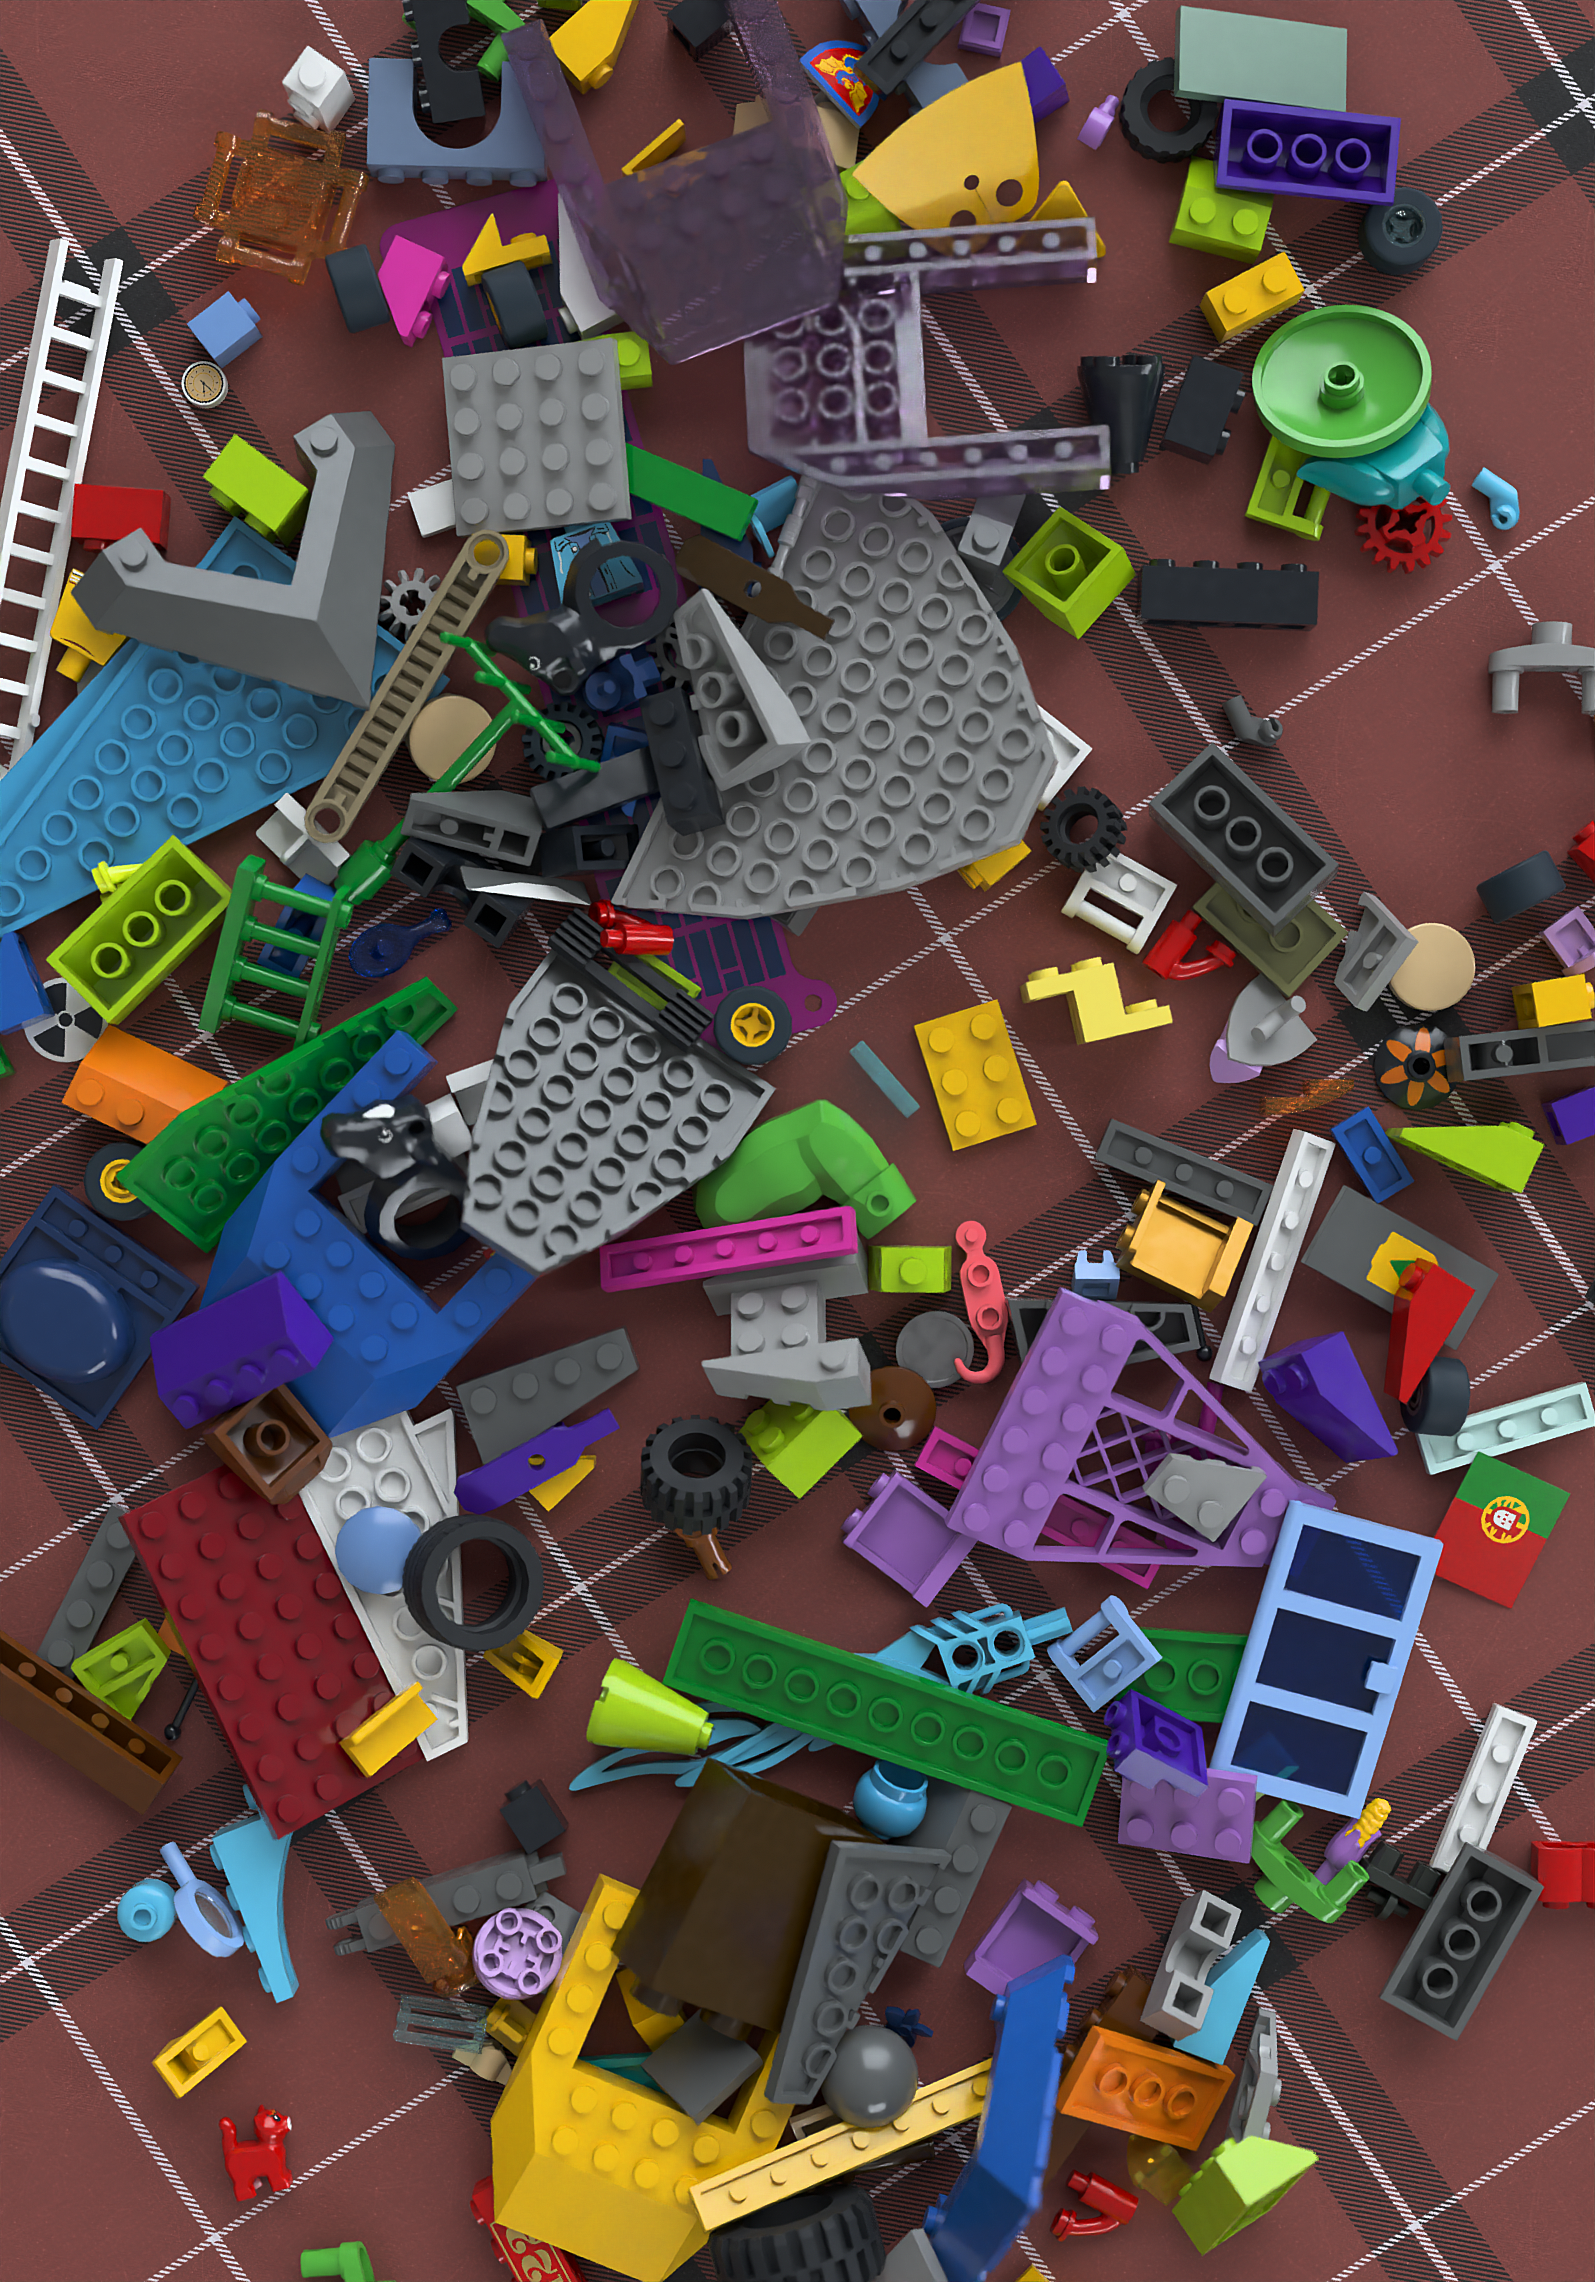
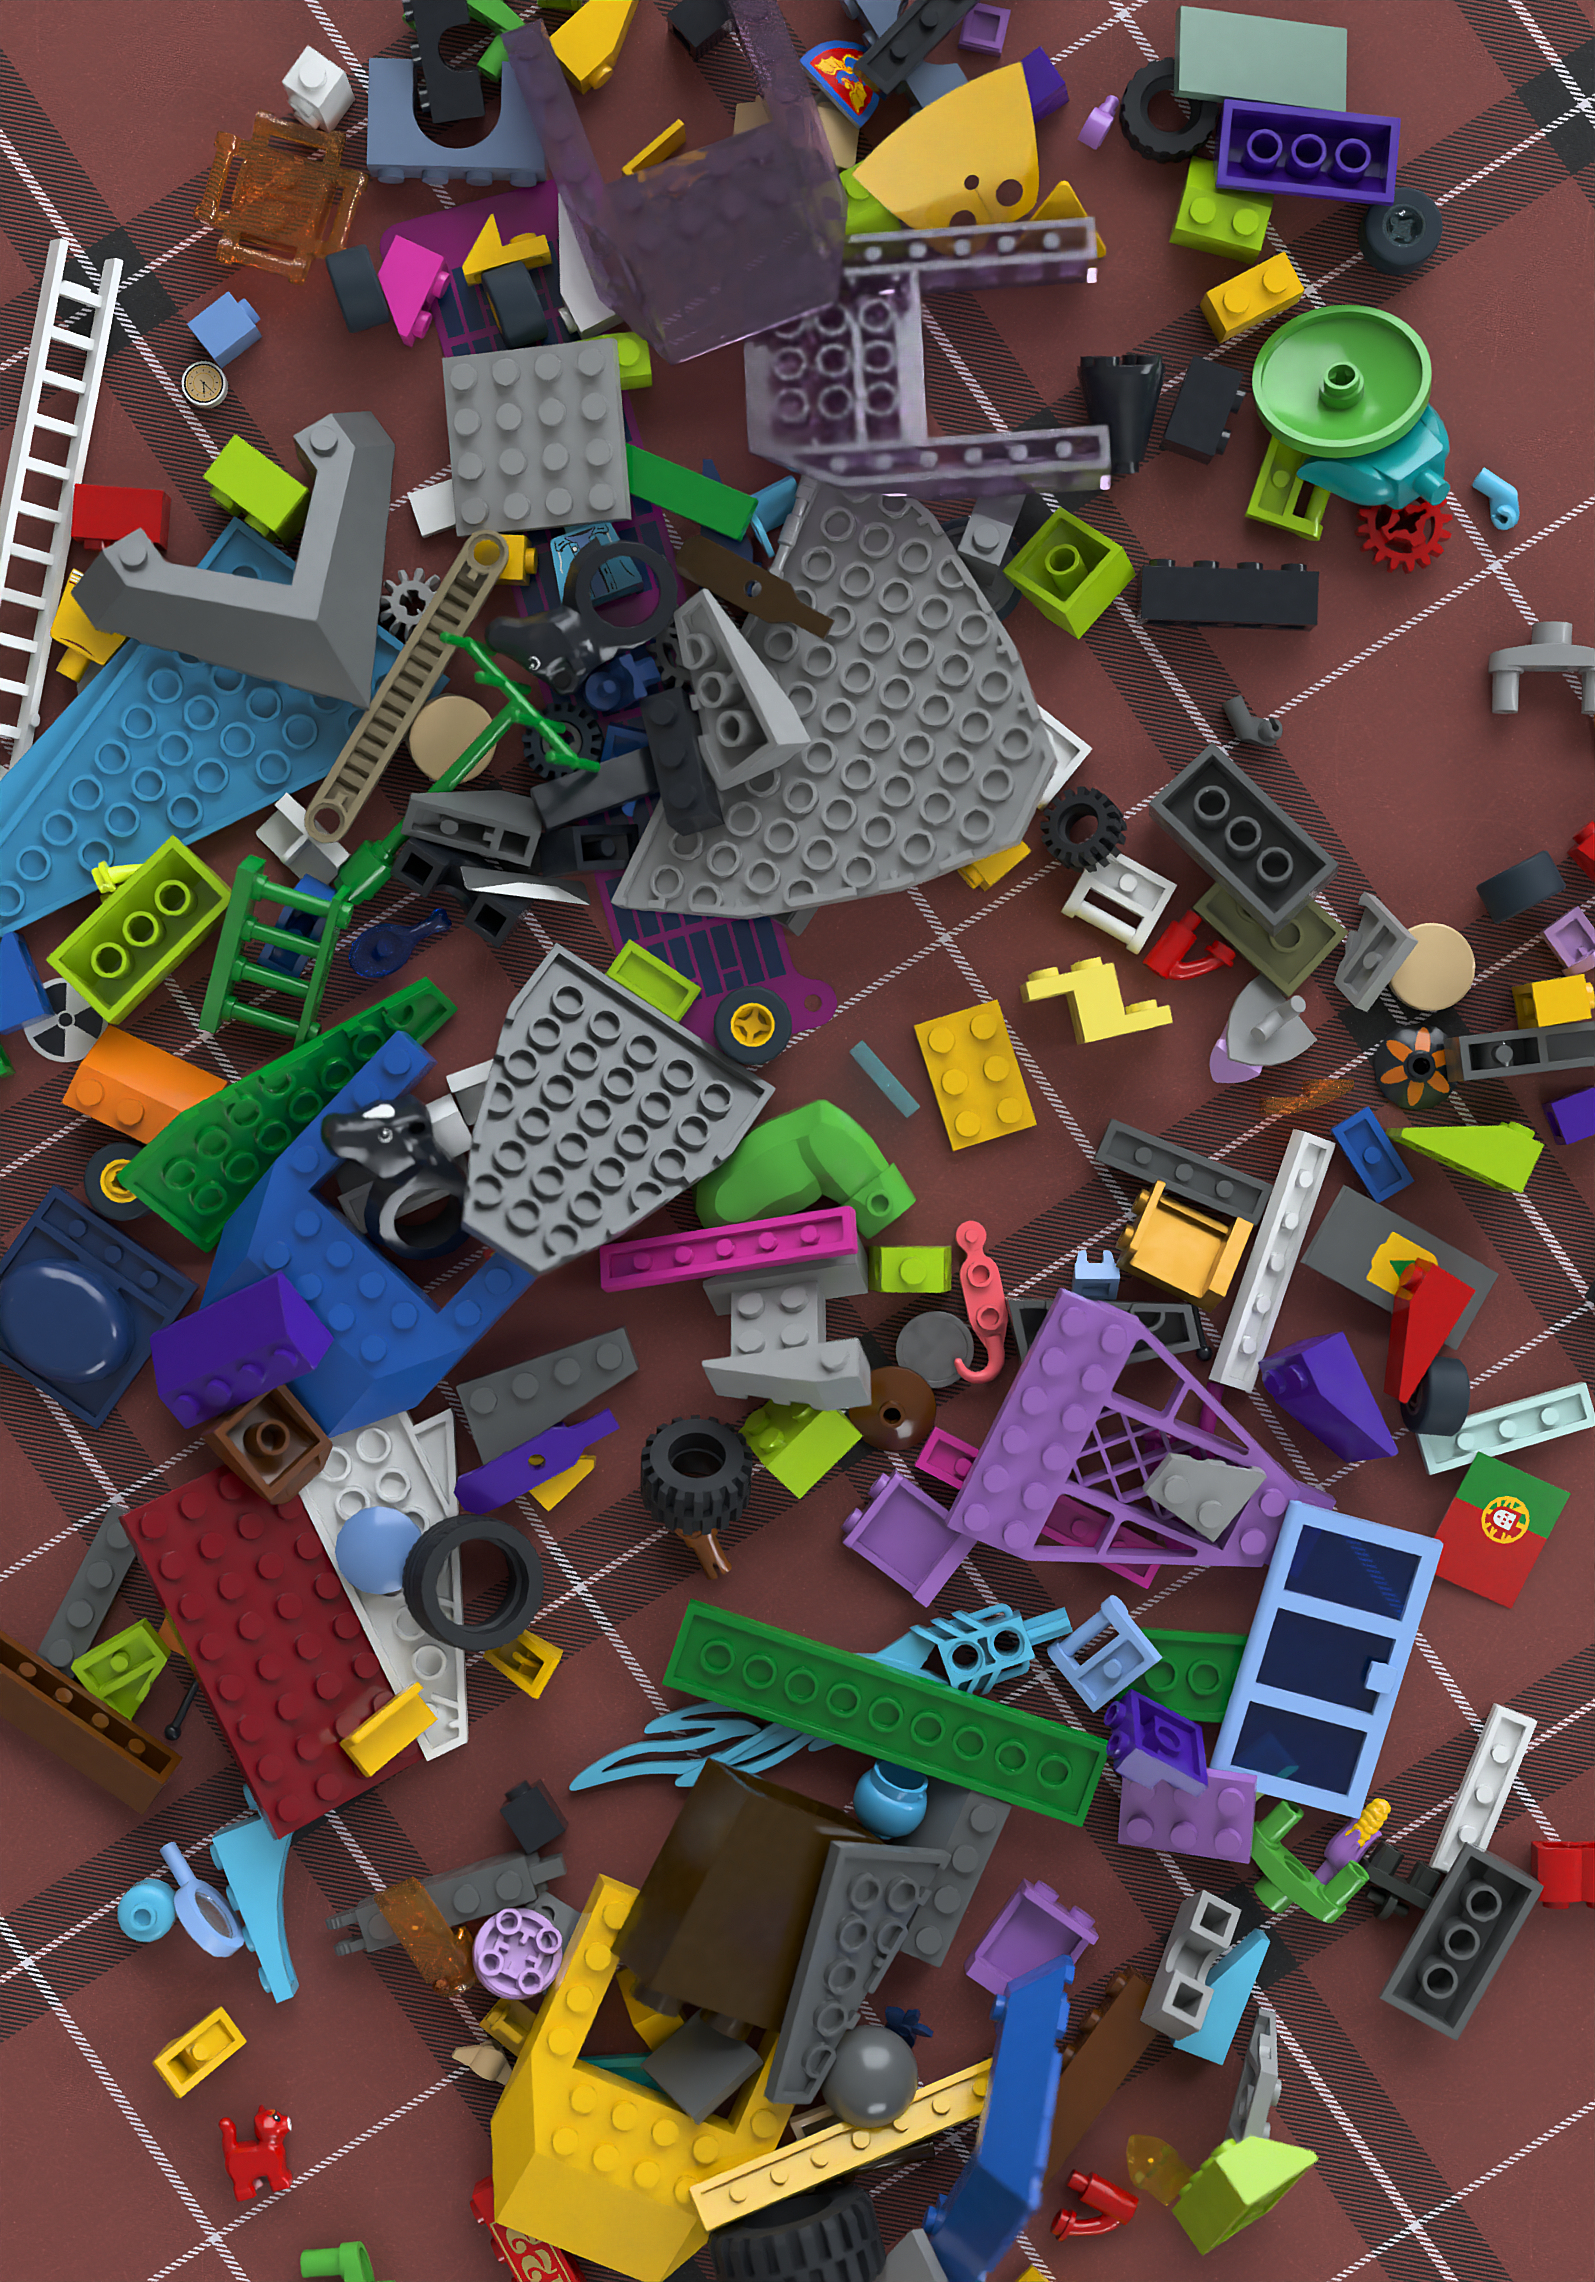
clear light blue tile [393,1994,490,2054] -> none
black container [547,908,714,1053] -> none
lime cone [586,1658,714,1756] -> none
red plant [588,899,674,955] -> none
orange plate [1055,2025,1236,2151] -> none

